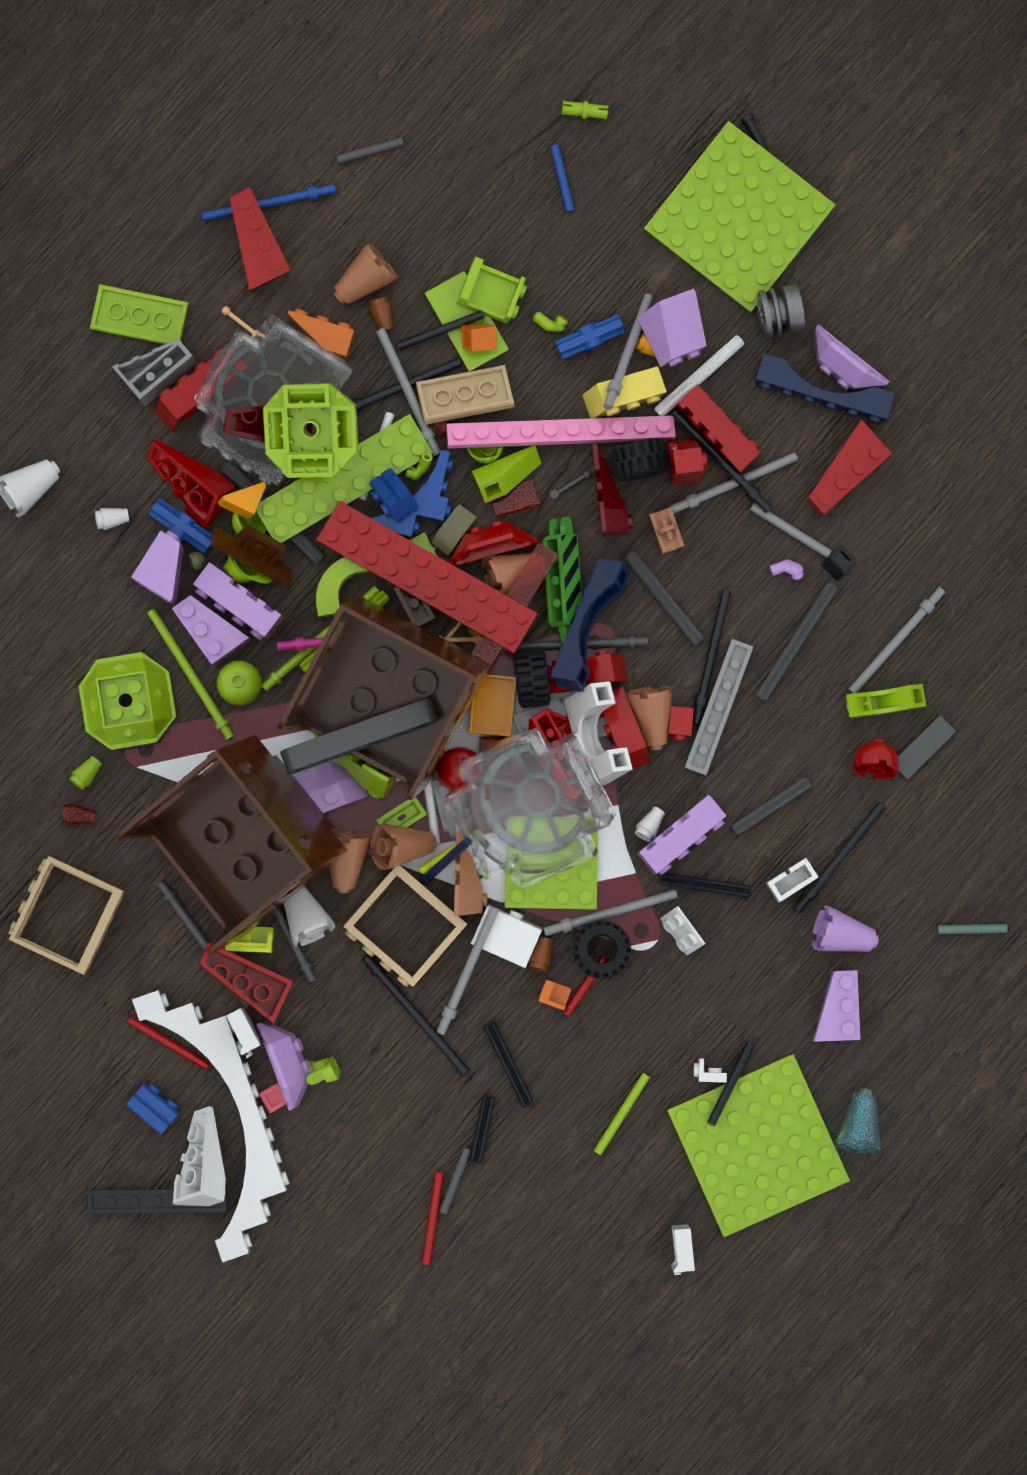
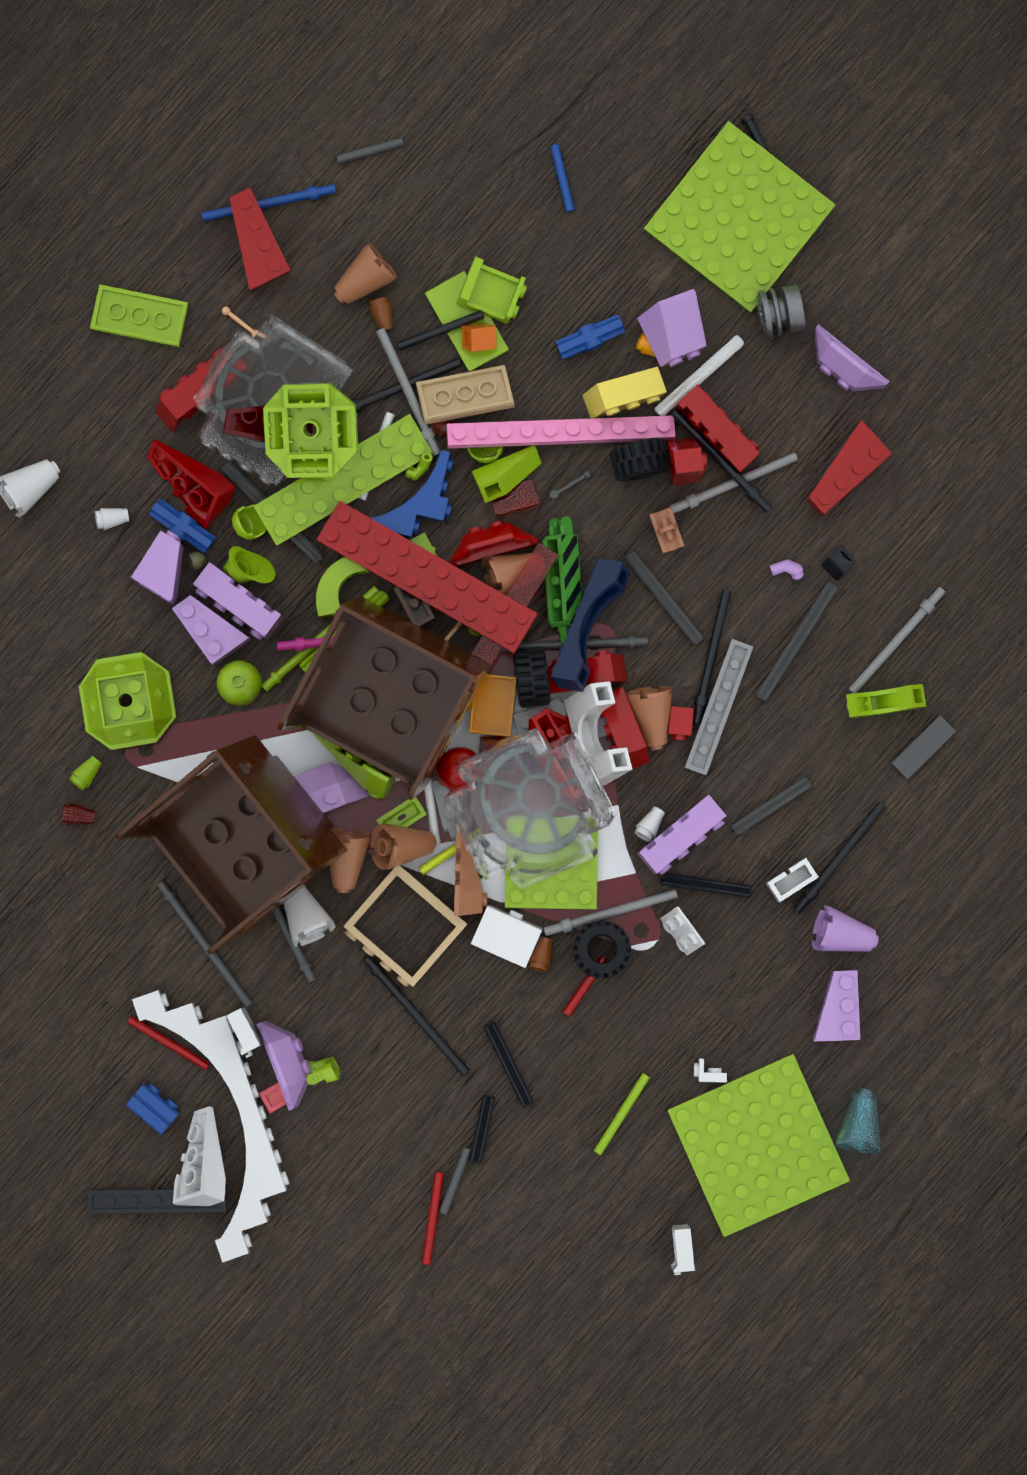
tan window [8,856,126,975] -> none
light grey wedge [112,339,198,407] -> none
lime bar [147,608,235,740] -> none
red wedge [198,942,293,1024] -> none
reddish brown bracket [210,524,292,587] -> none
light orange slope [218,482,266,520] -> none
neon yellow hinge [225,927,274,953] -> none
dark grey beam [280,698,438,775] -> none
orange slope [288,309,355,360] -> none
blue brick [370,468,418,521] -> none
dark blue bar [419,837,472,885] -> none
olive slope [431,504,477,557] -> none
light grey bar [437,906,499,1035] -> none
light nougat hinge [440,636,482,644] -> none
lime arm [533,312,568,332] -> none
orange panel [538,979,571,1010] -> none
lime pin [561,100,608,120] -> none
dark red wedge [592,443,633,537] -> none
light grey bar [603,294,653,410] -> none
black bar [707,1042,754,1126] -> none
light grey bar [750,502,832,558] -> none
dark blue arch [755,353,895,424] -> none
red cylinder [853,739,899,780] -> none
sand green bar [937,924,1007,934] -> none

